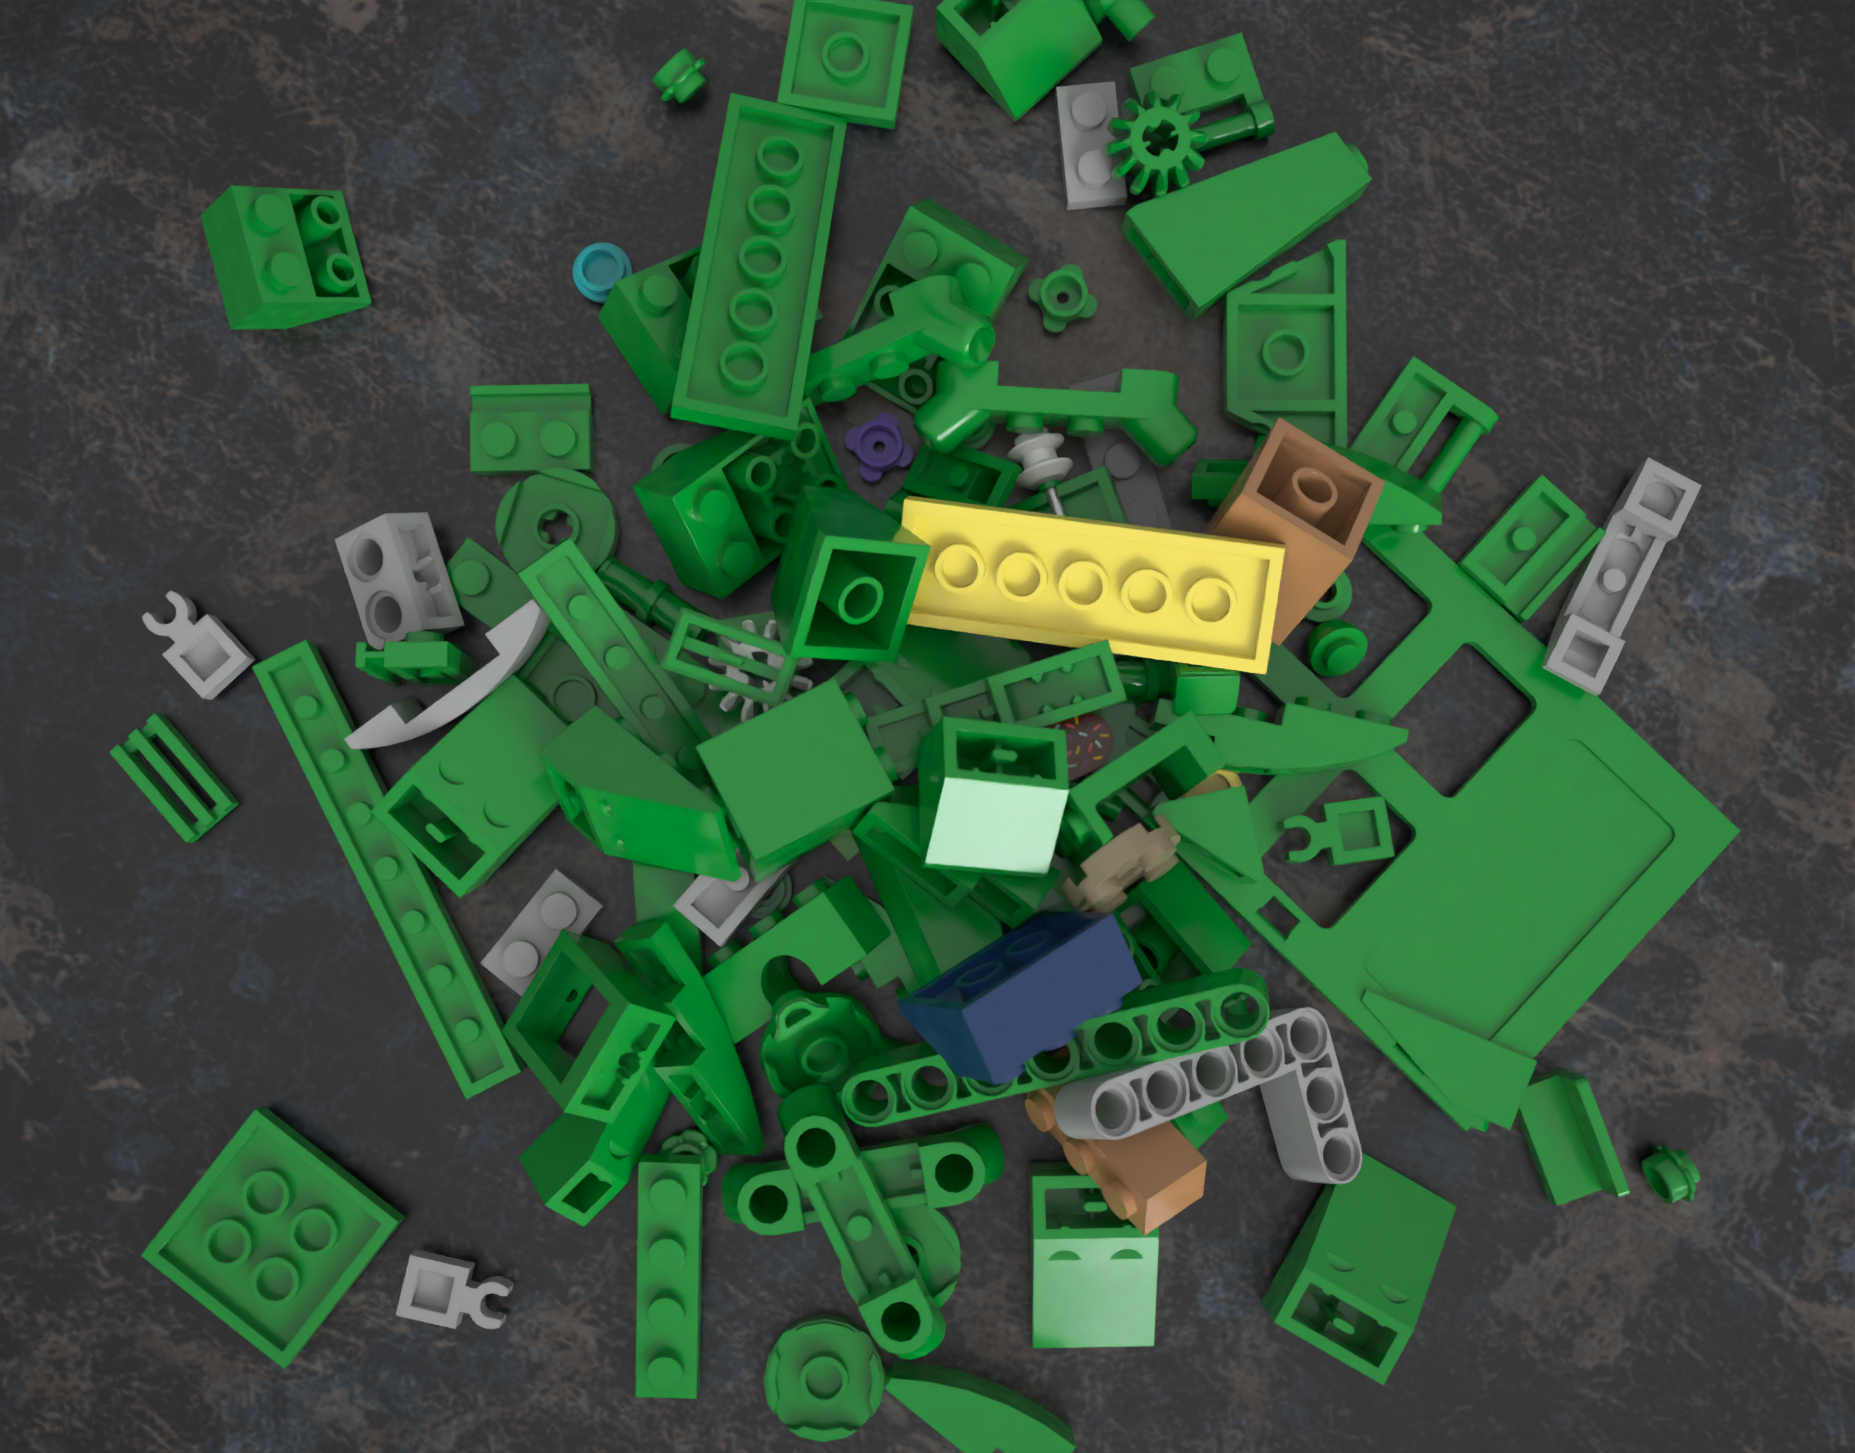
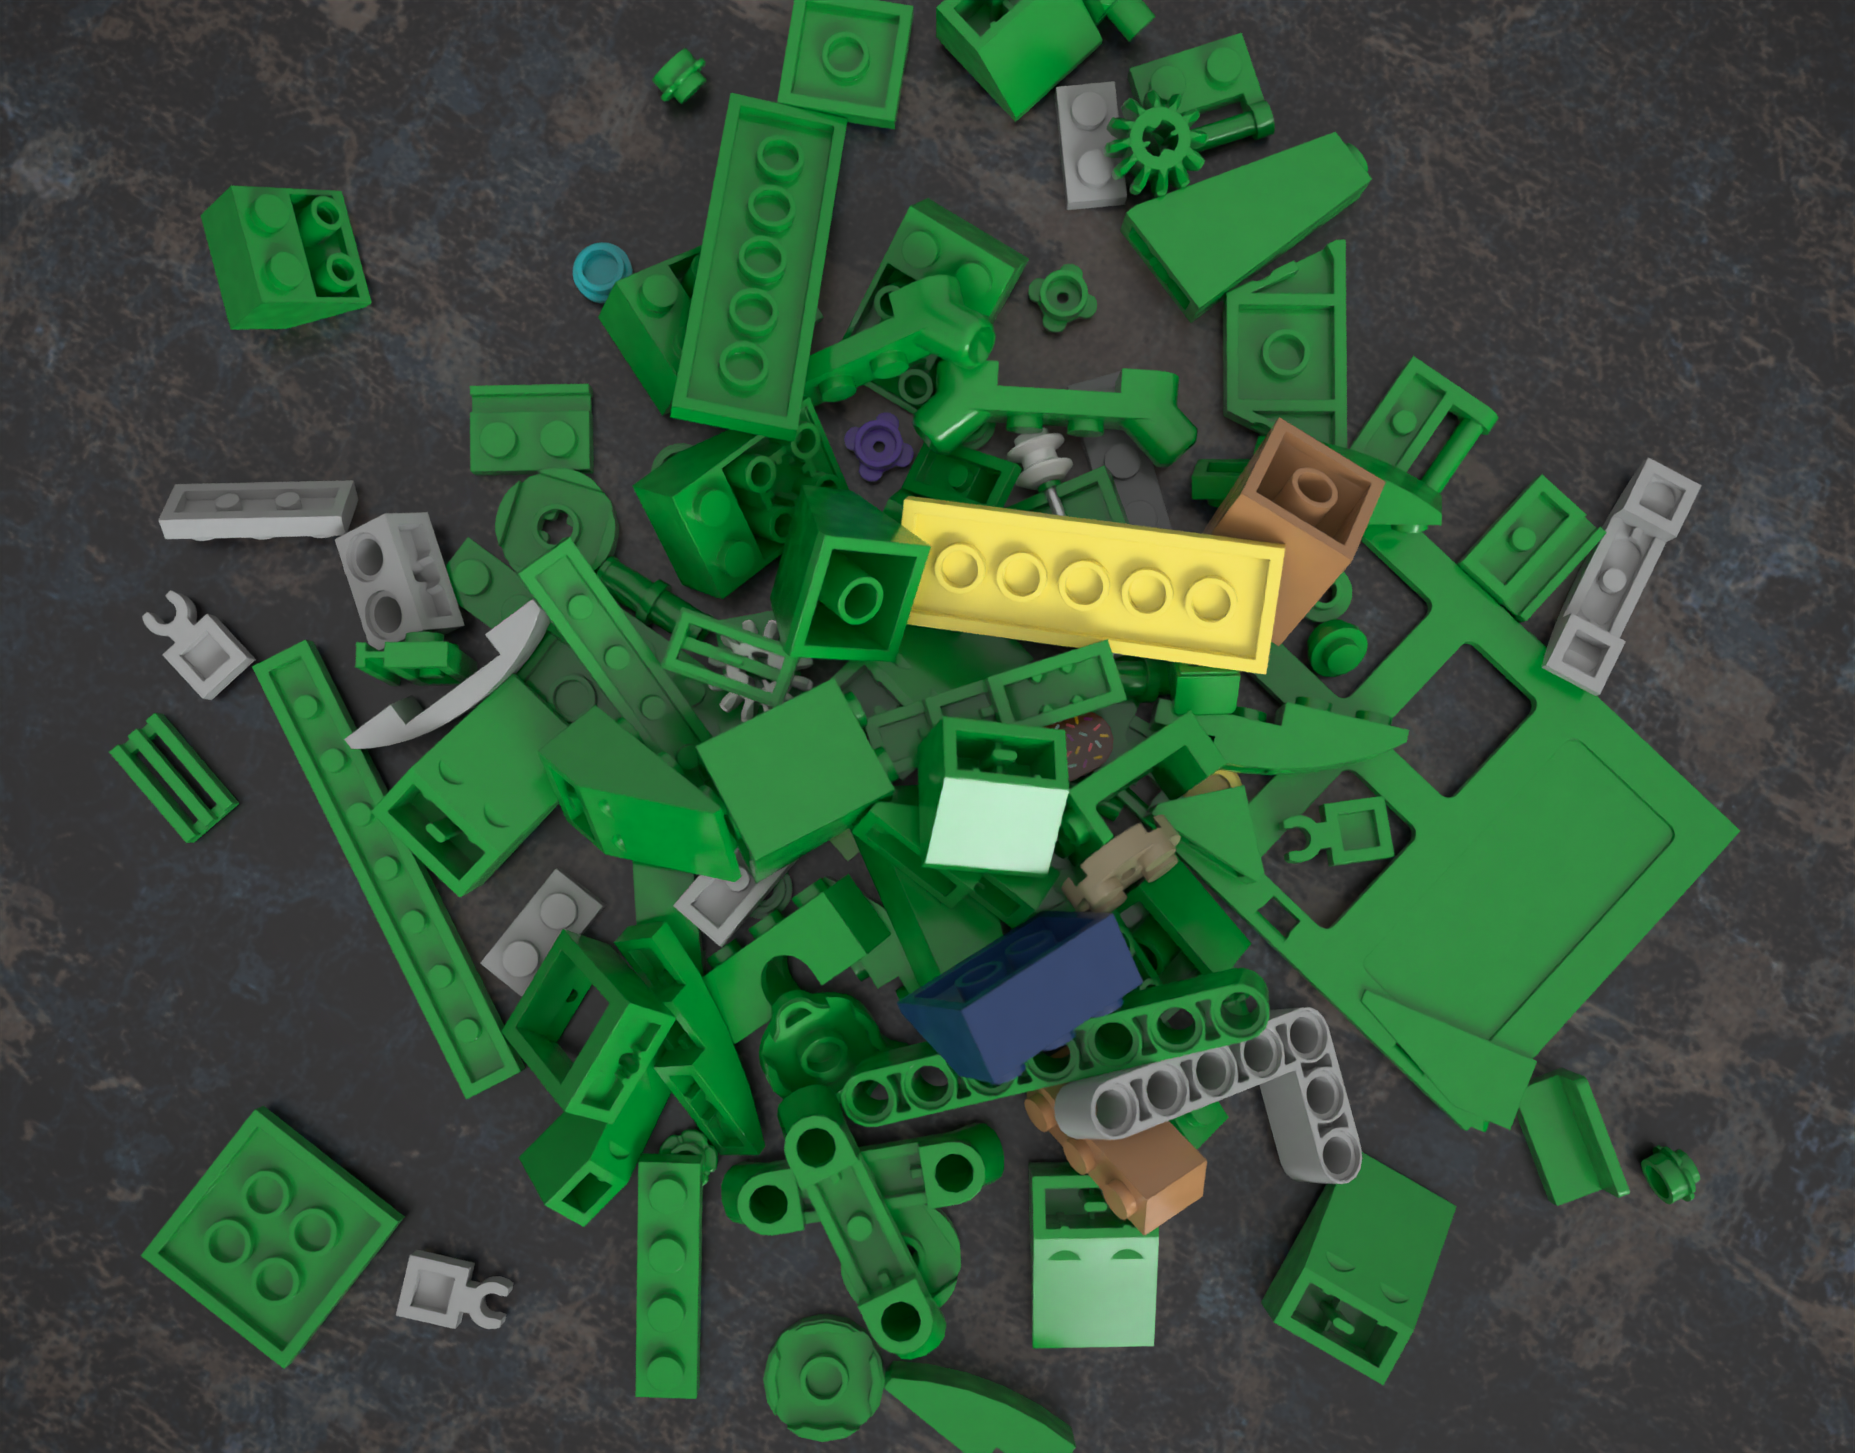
none -> light grey plate [159,480,358,541]

